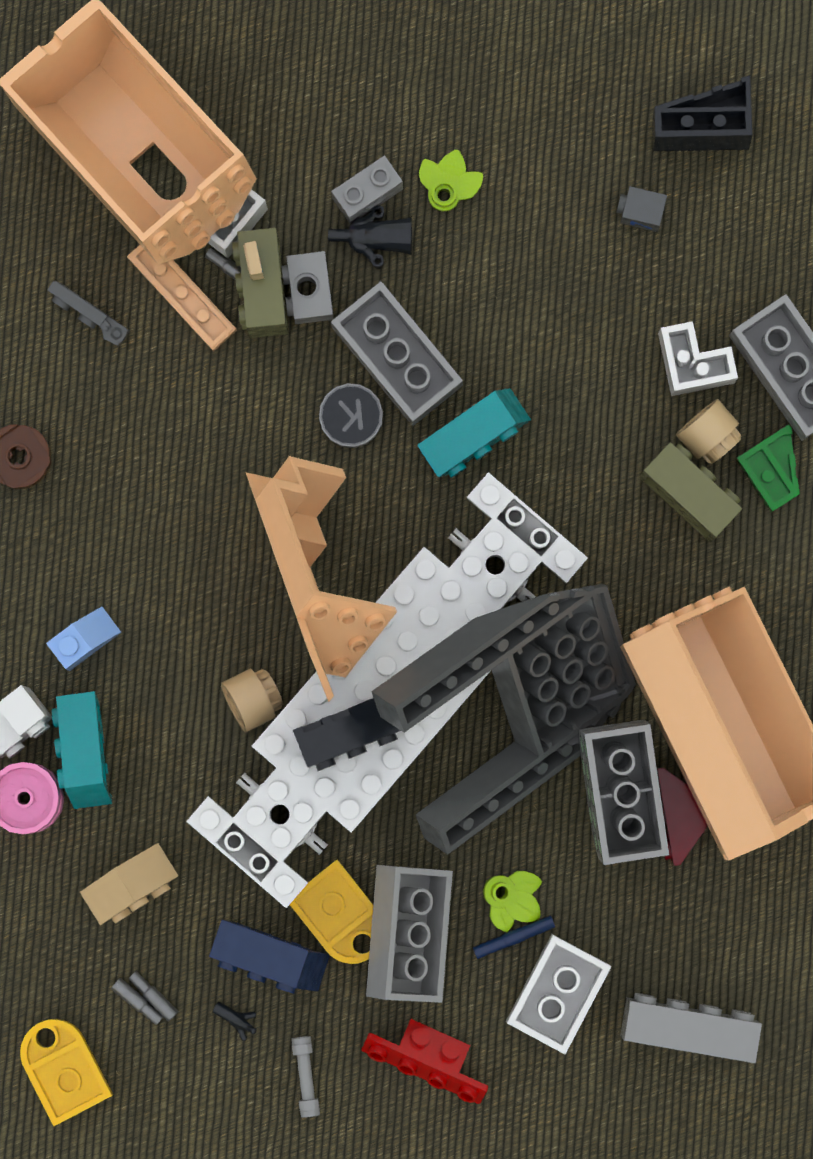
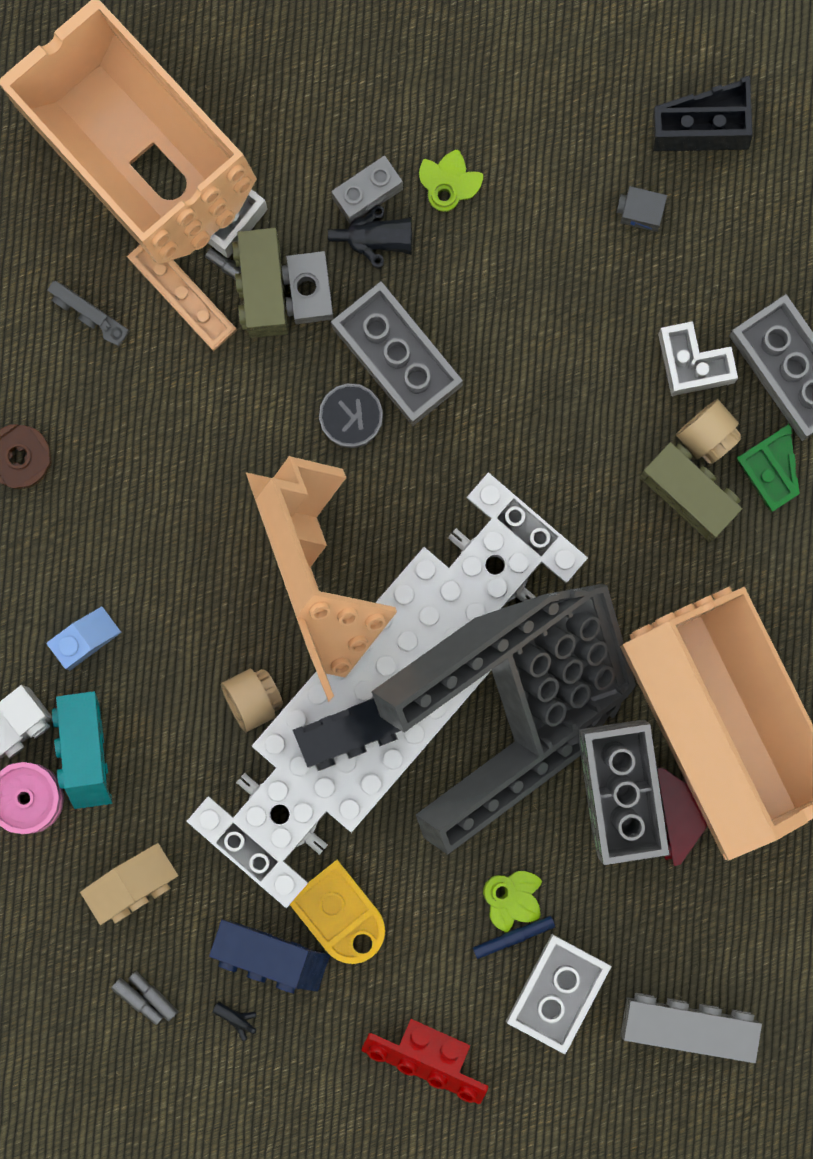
yellow plate [20,1019,113,1126] -> none
tan tile [243,241,264,281] -> none
light grey bar [291,1036,320,1117] -> none
light grey brick [366,865,453,1003] -> none
teal wedge [417,388,531,478] -> none

